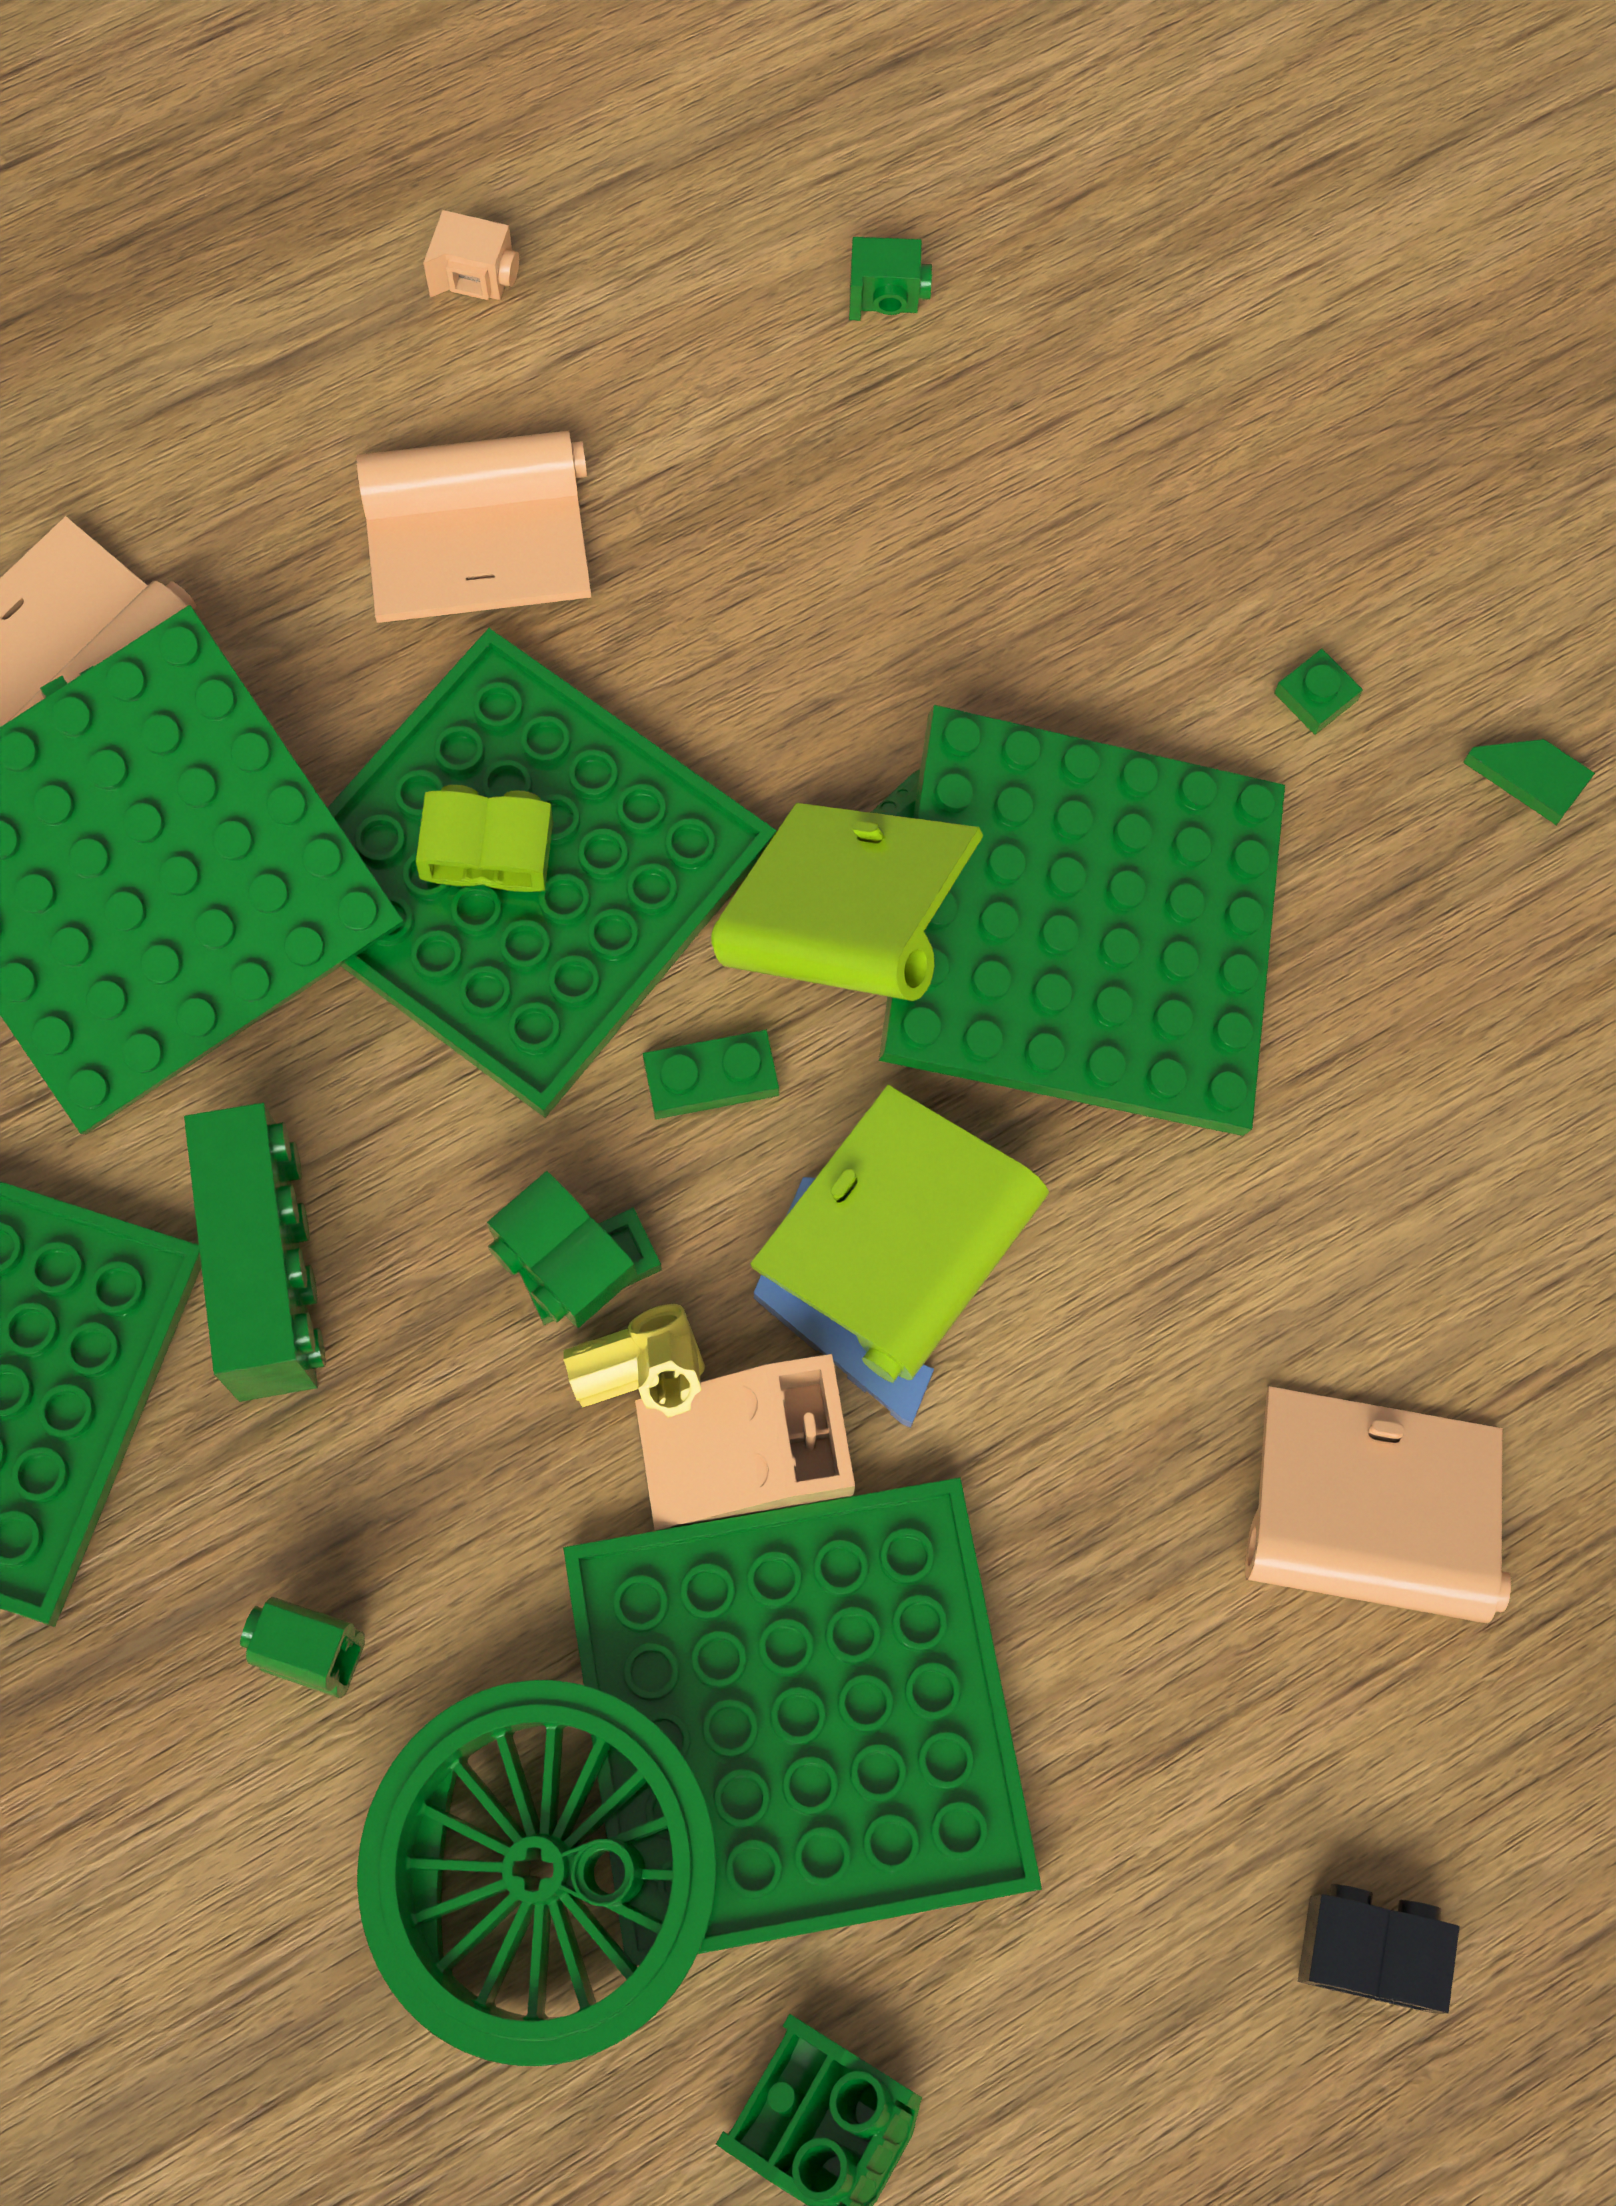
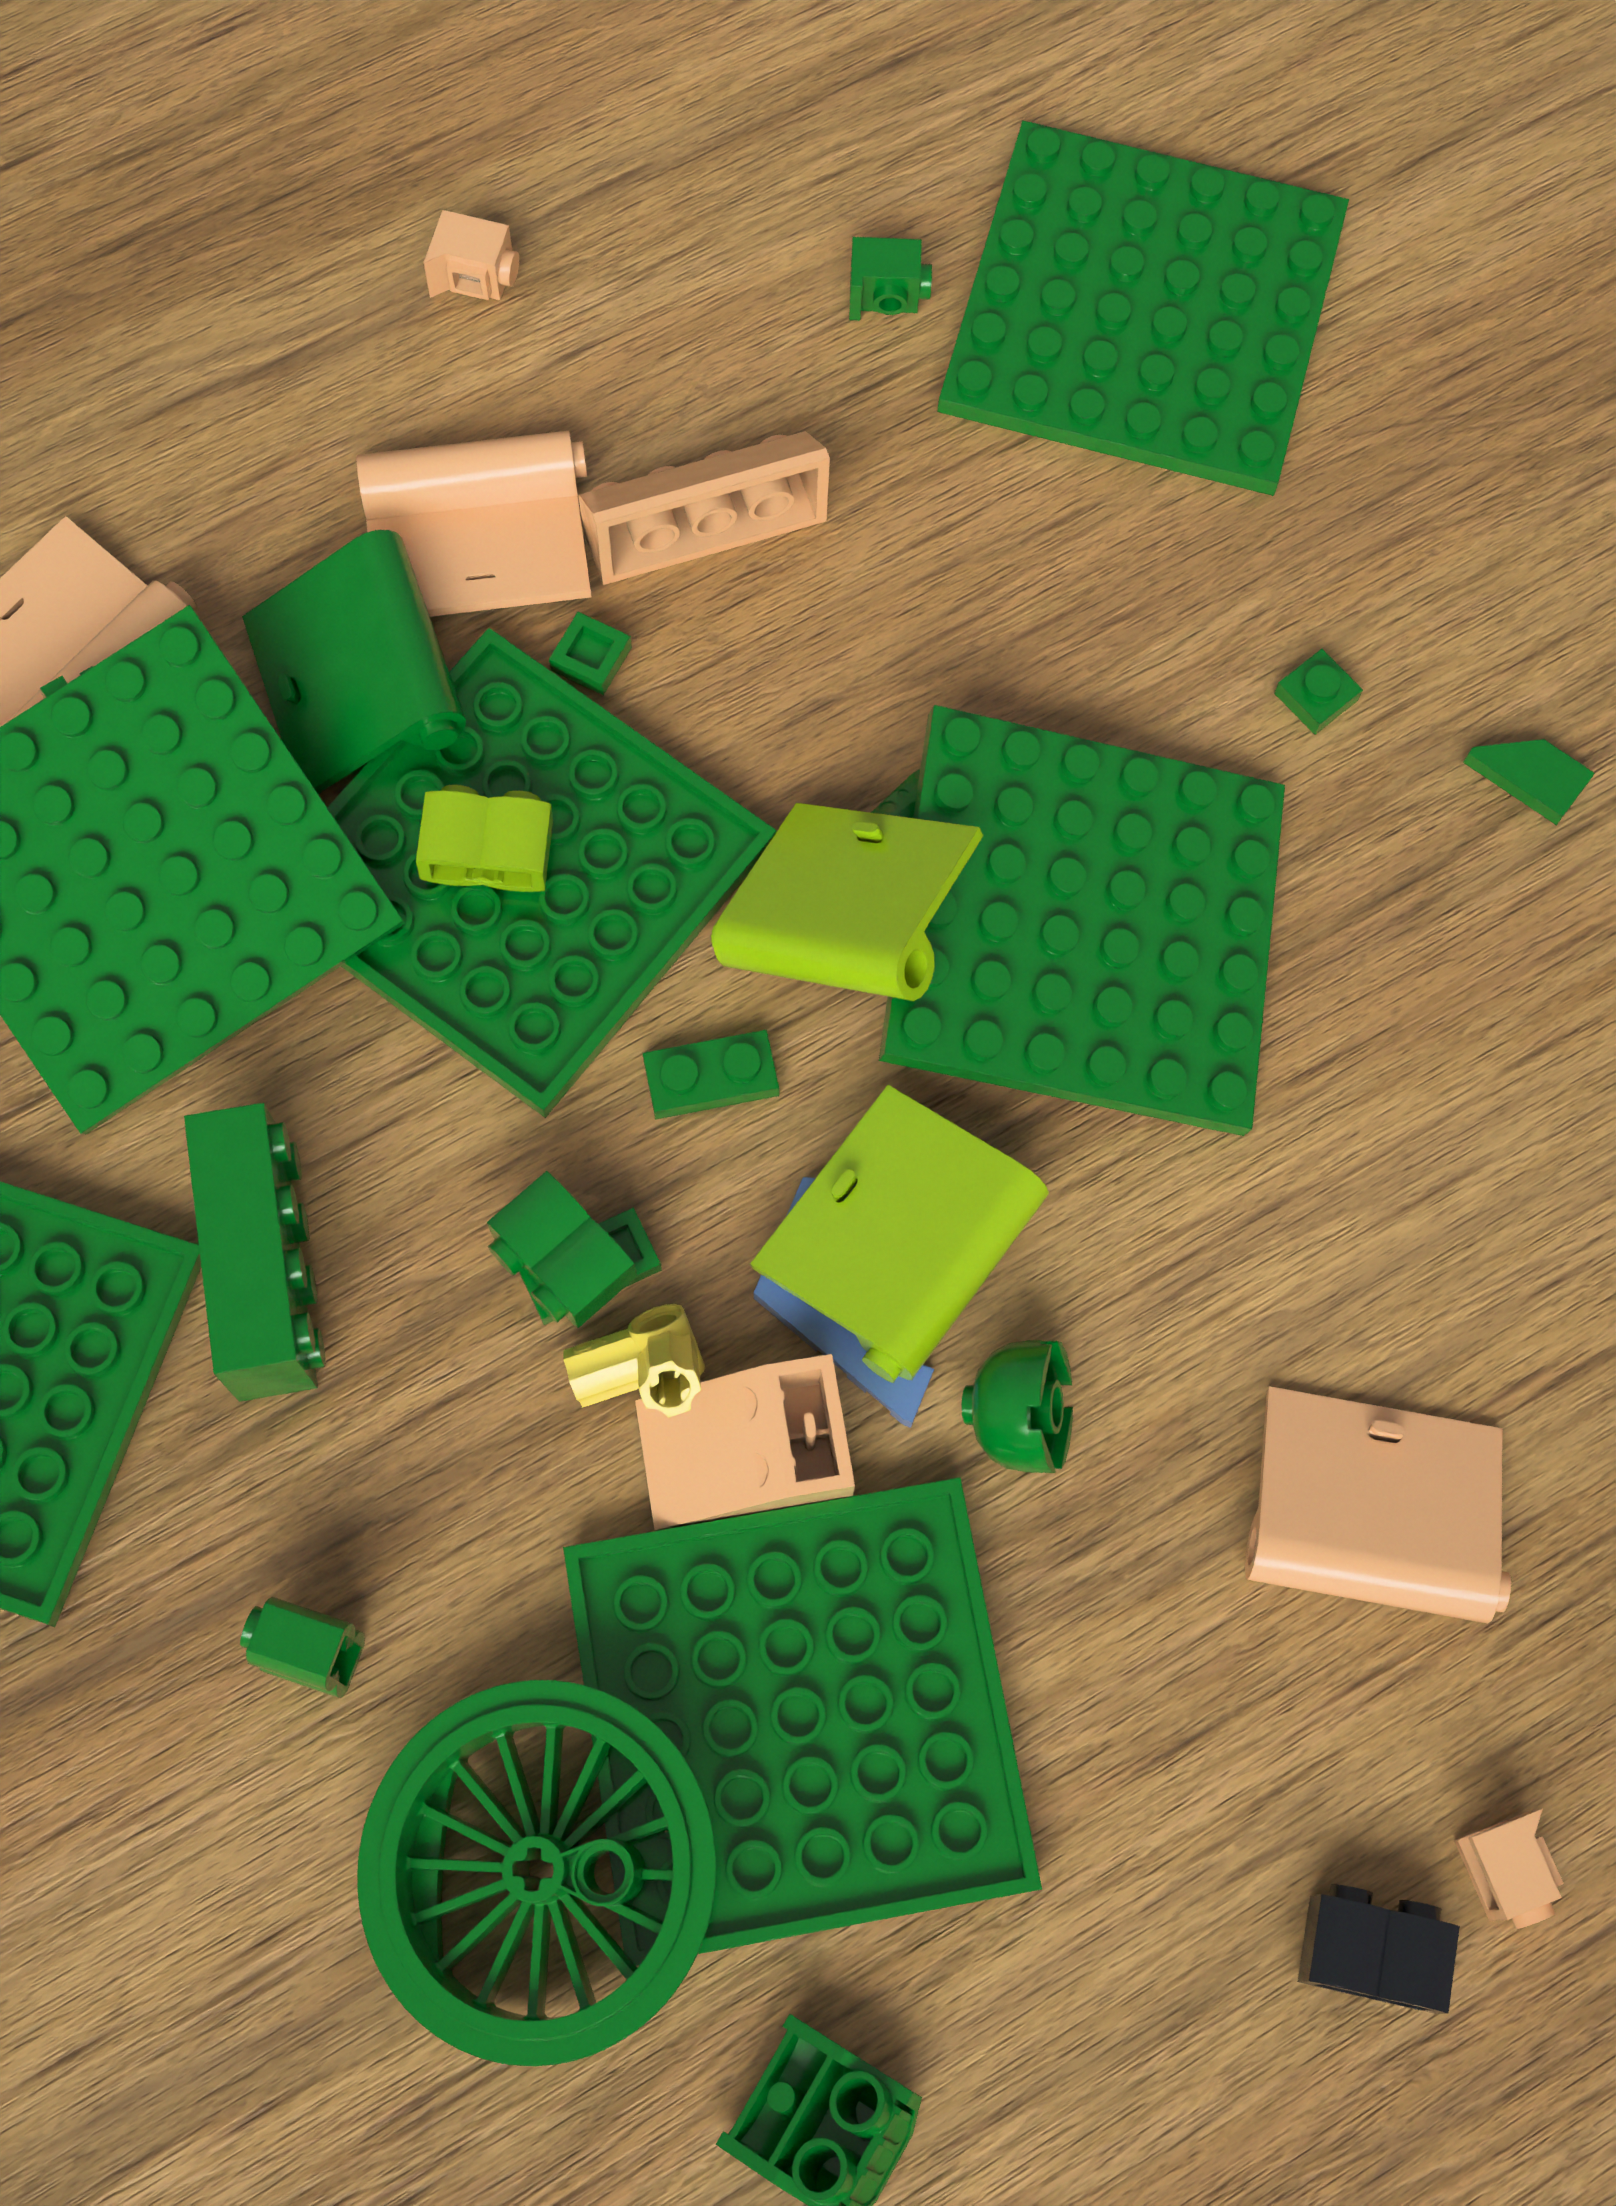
none -> green door [242,530,466,794]
none -> green plate [549,612,632,696]
none -> light nougat slope [579,431,830,585]
none -> green plate [937,120,1349,496]
none -> green cylinder [961,1340,1073,1473]
none -> light nougat window [1454,1809,1564,1929]

